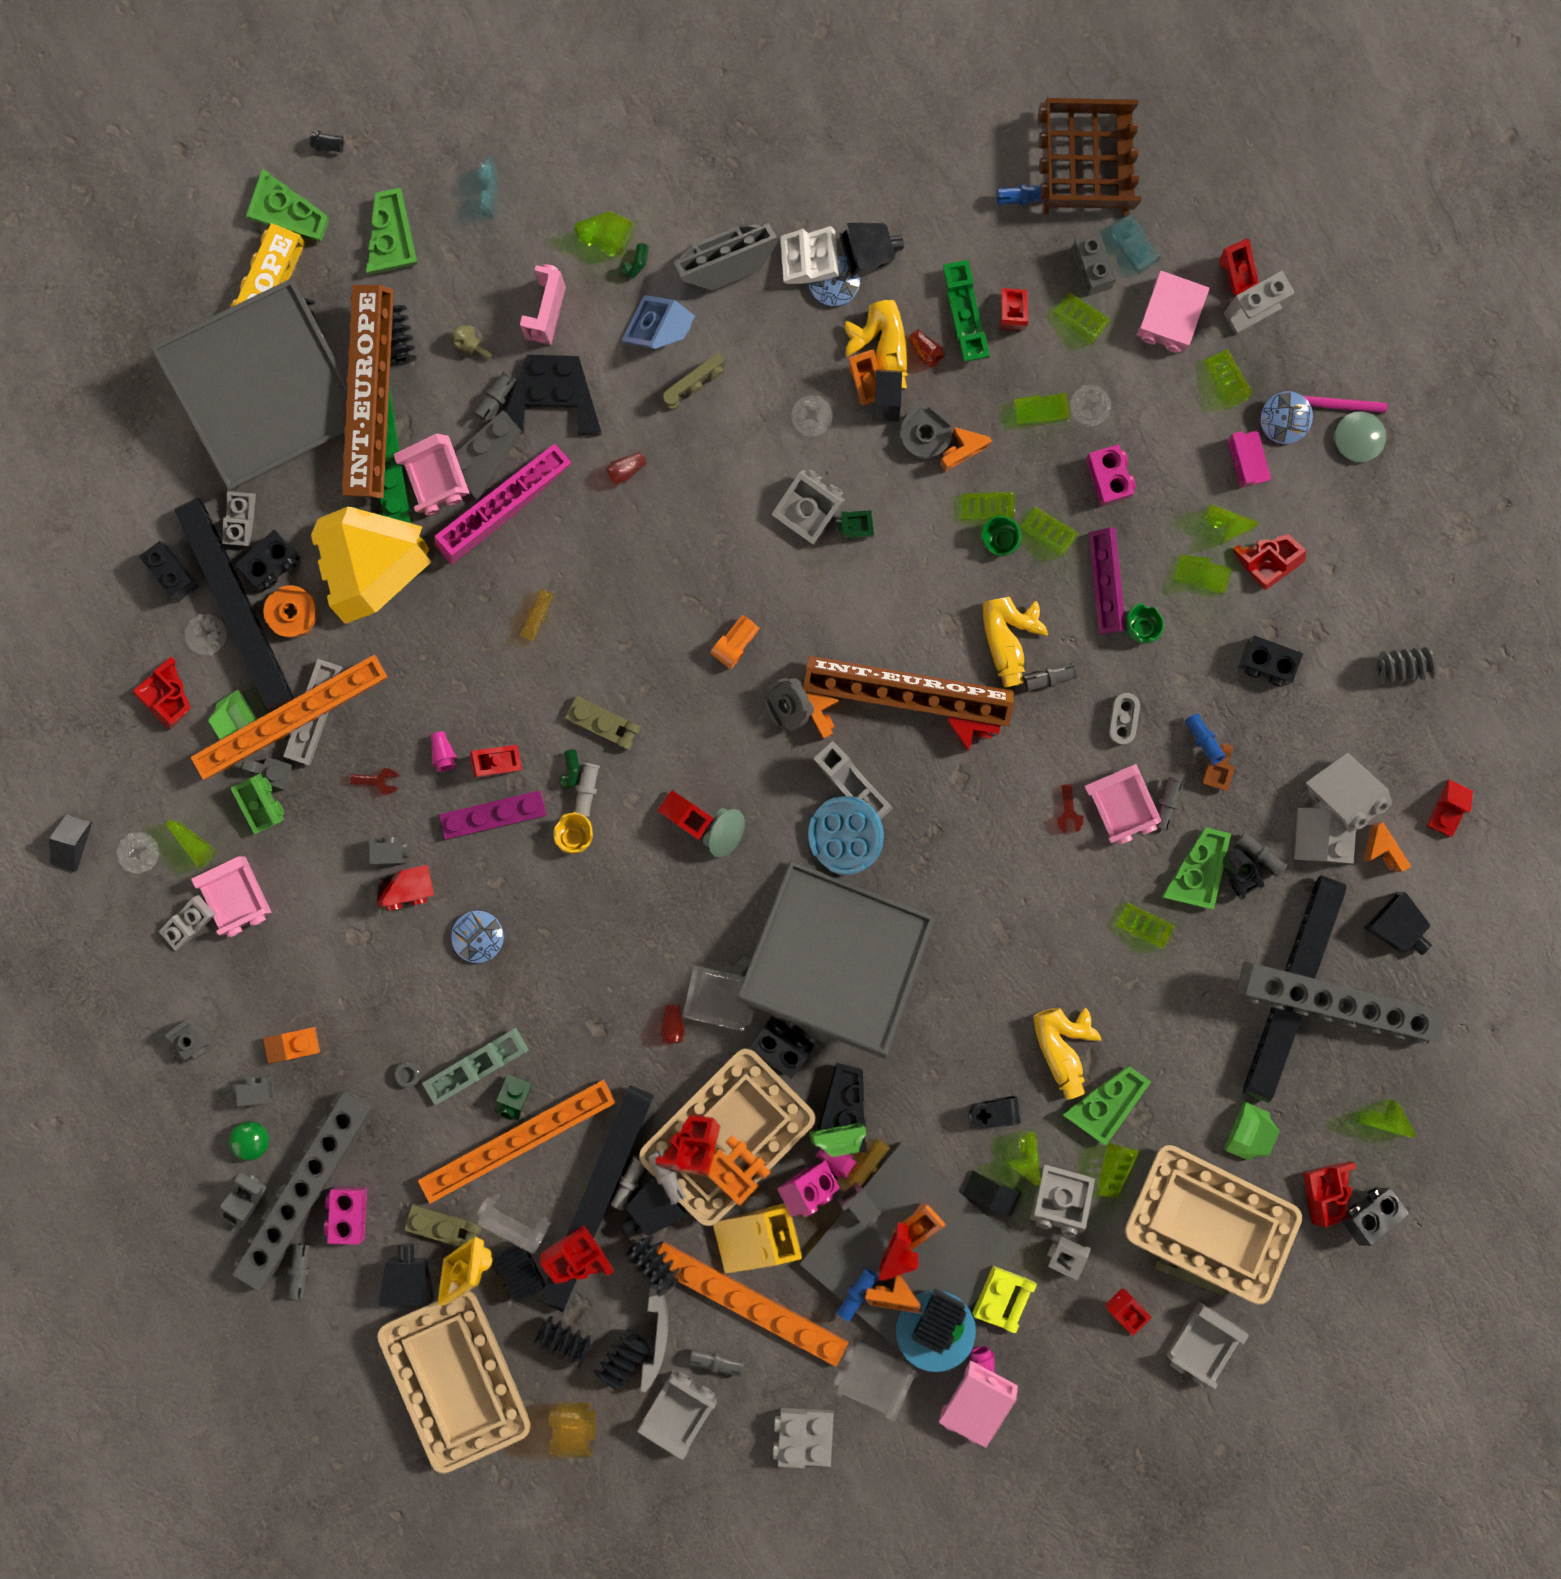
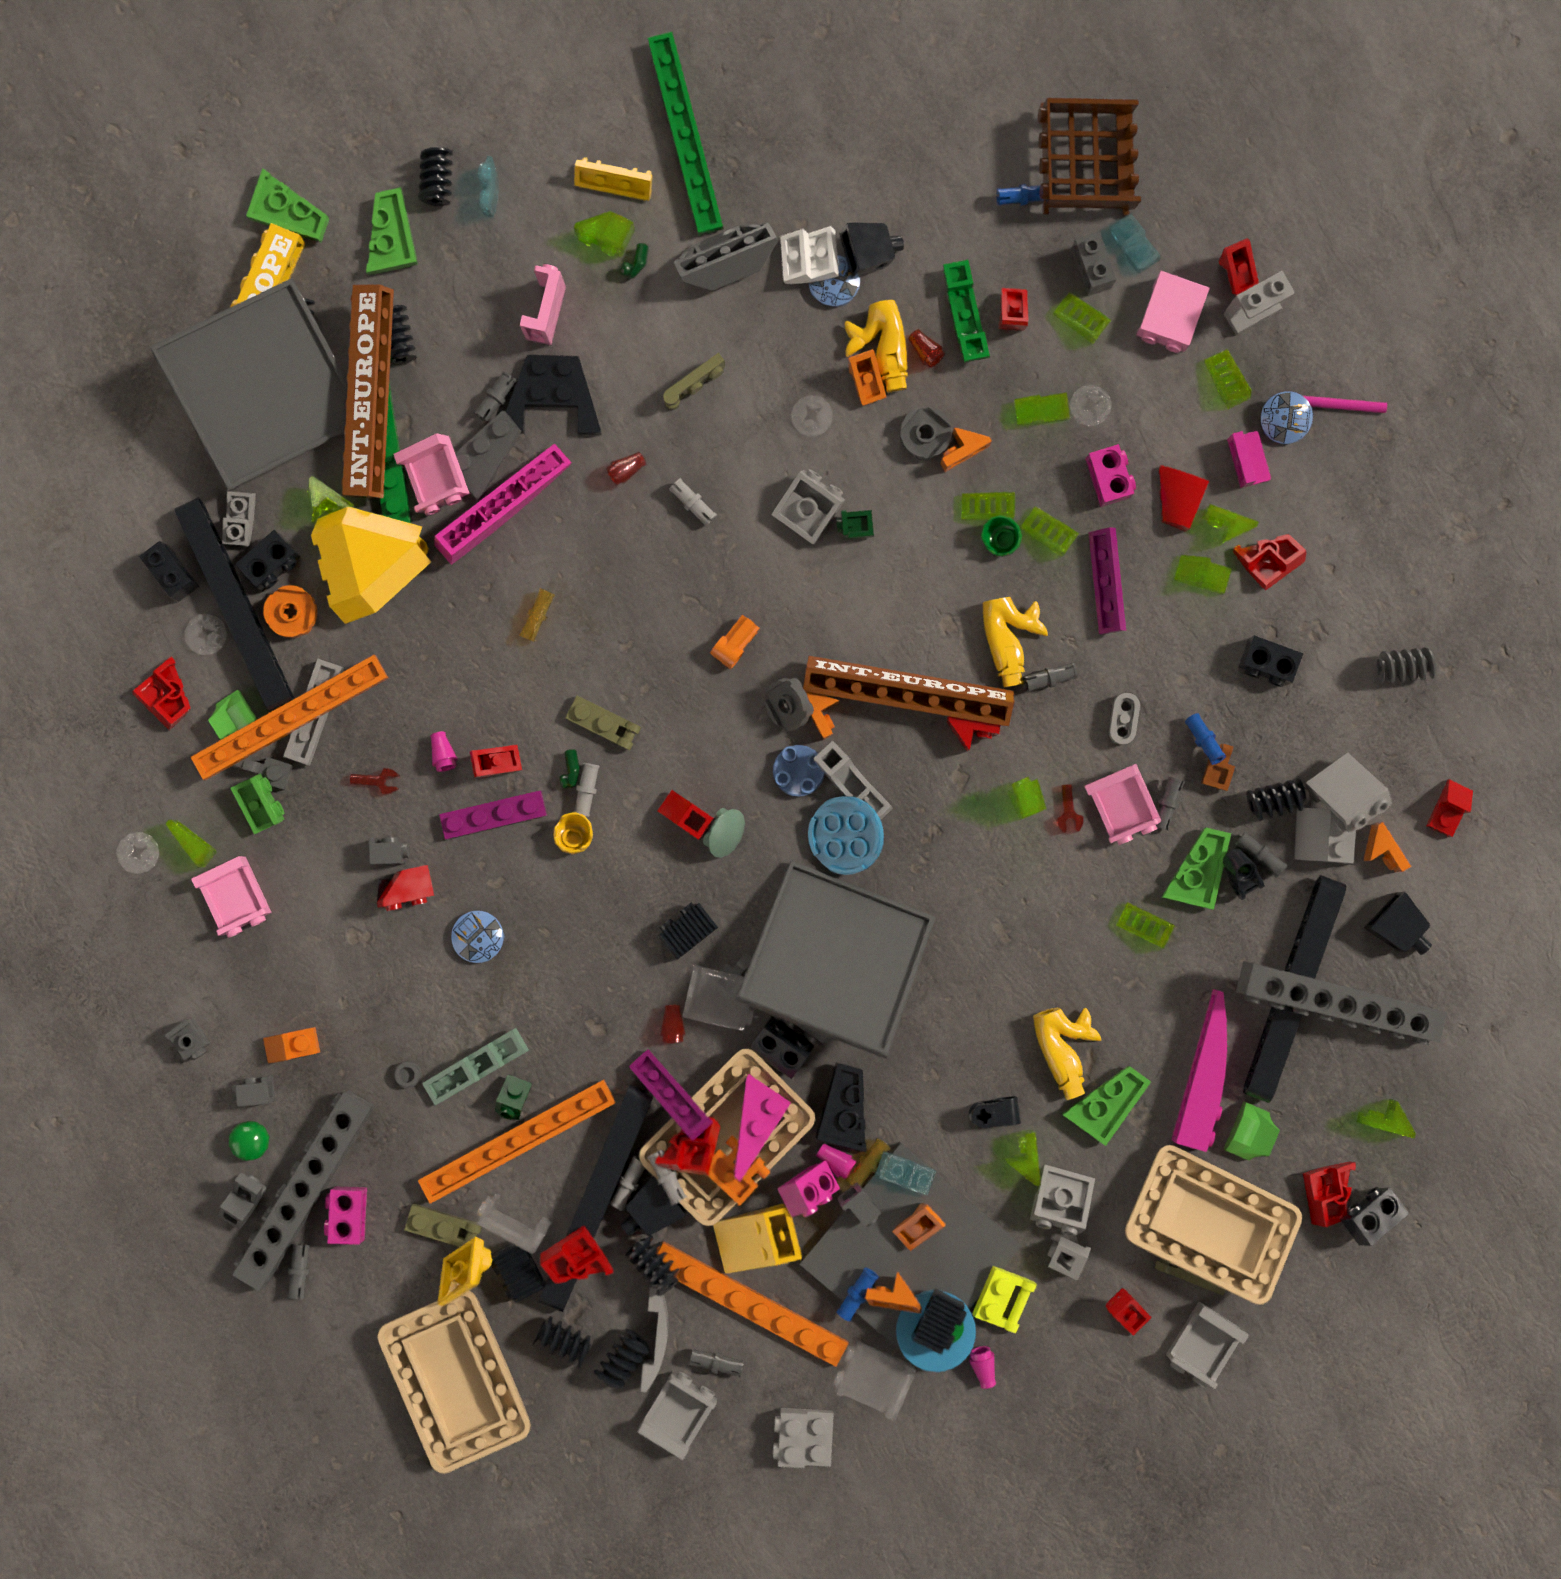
black slope [49,814,92,872] -> none
light grey slope [159,895,215,951] -> none
black pin [310,130,344,153] -> none
black torso [379,1243,434,1306] -> none
olive piece [450,325,492,360] -> none
clear yellow brick [549,1402,596,1458] -> none
medium blue slope [621,295,695,349] -> none
bright green slope [809,1123,866,1157] -> none
black slope [873,370,902,422] -> none
red slope [878,1222,919,1281] -> none
bright pink panel [939,1361,1018,1448] -> none
black slope [963,1170,1021,1216] -> none
clear neon green slope [1096,1143,1139,1198] -> none
green hair [1125,603,1164,644] -> none
sand green dish [1333,411,1386,464] -> none
none -> clear neon green slope [308,476,354,523]
none -> black piece [418,147,453,206]
none -> yellow plate [574,158,652,201]
none -> magenta plate [629,1049,713,1140]
none -> green plate [648,32,723,236]
none -> black brick [658,902,718,960]
none -> light grey pin [669,478,717,526]
none -> dark pink wing [734,1074,791,1182]
none -> medium blue dish [773,745,824,797]
none -> clear light blue slope [875,1151,937,1196]
none -> clear neon green slope [1008,777,1046,820]
none -> red slope [1158,465,1209,532]
none -> dark pink slope [1171,989,1227,1152]
none -> black piece [1246,778,1306,821]

